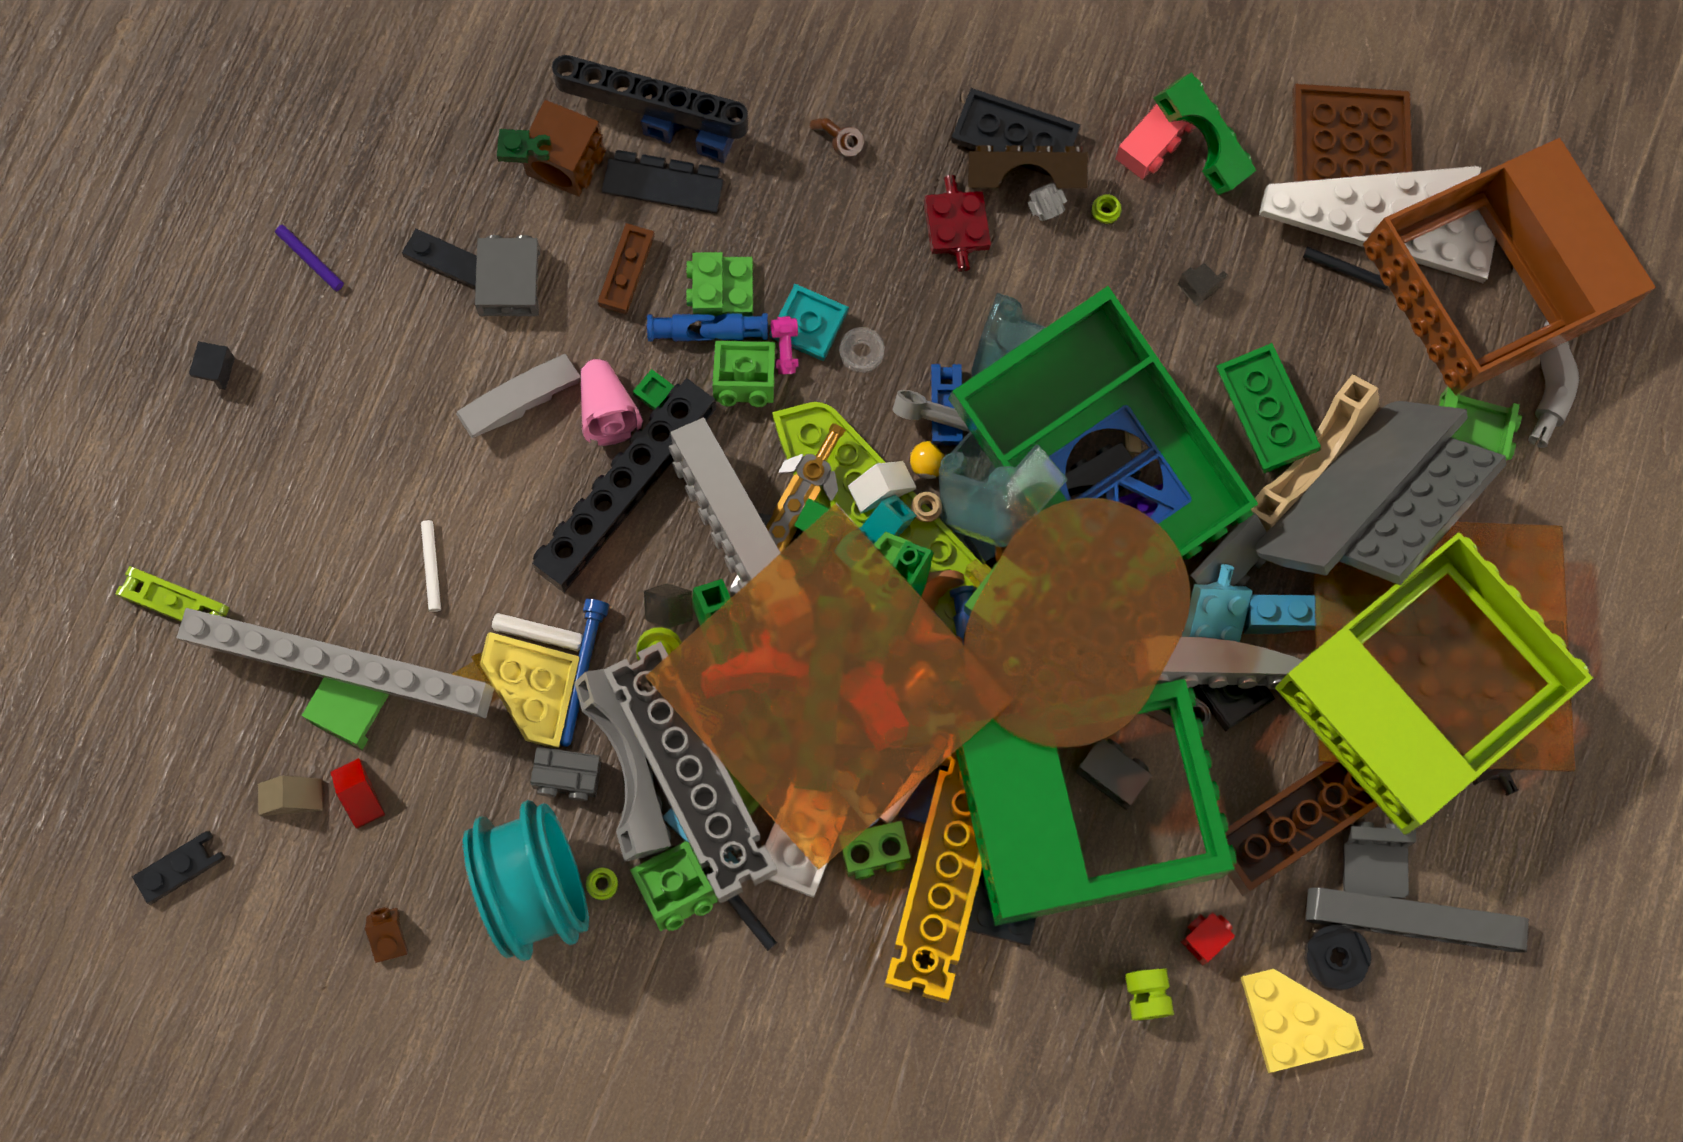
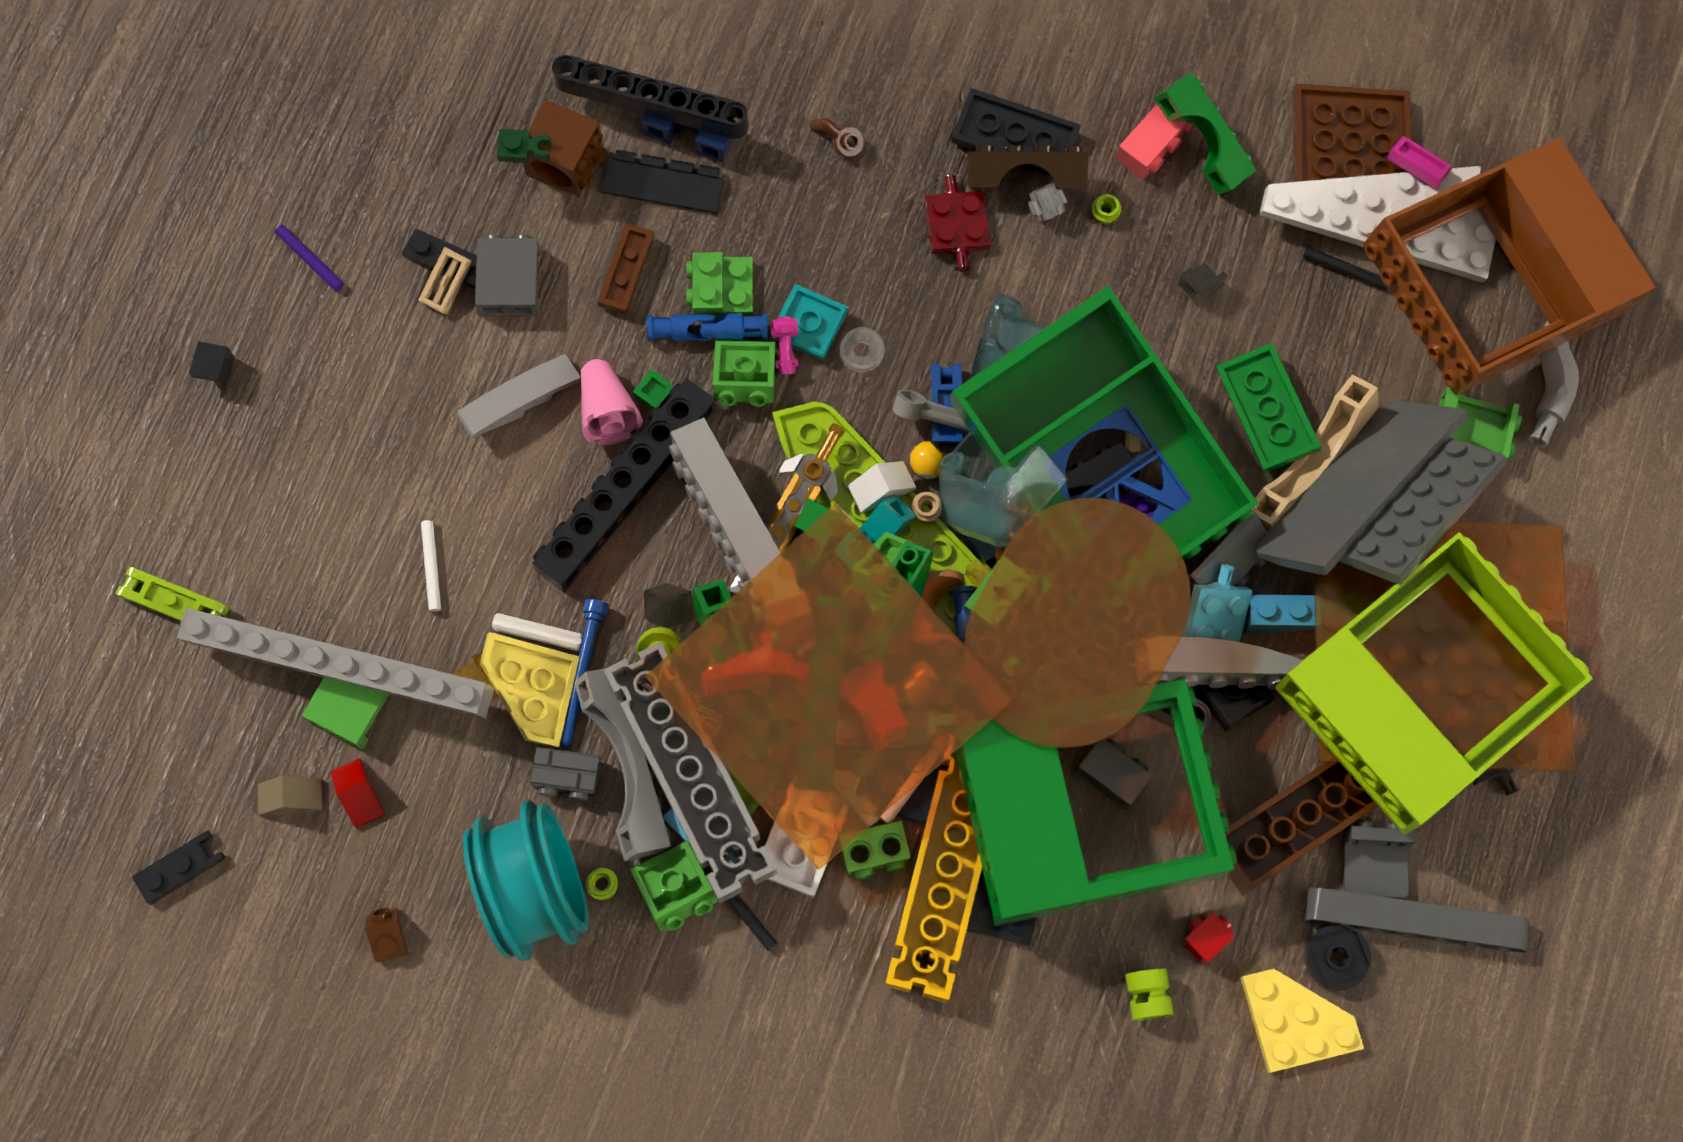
none -> tan tile [418,247,473,315]
none -> dark pink tile [1387,136,1453,189]

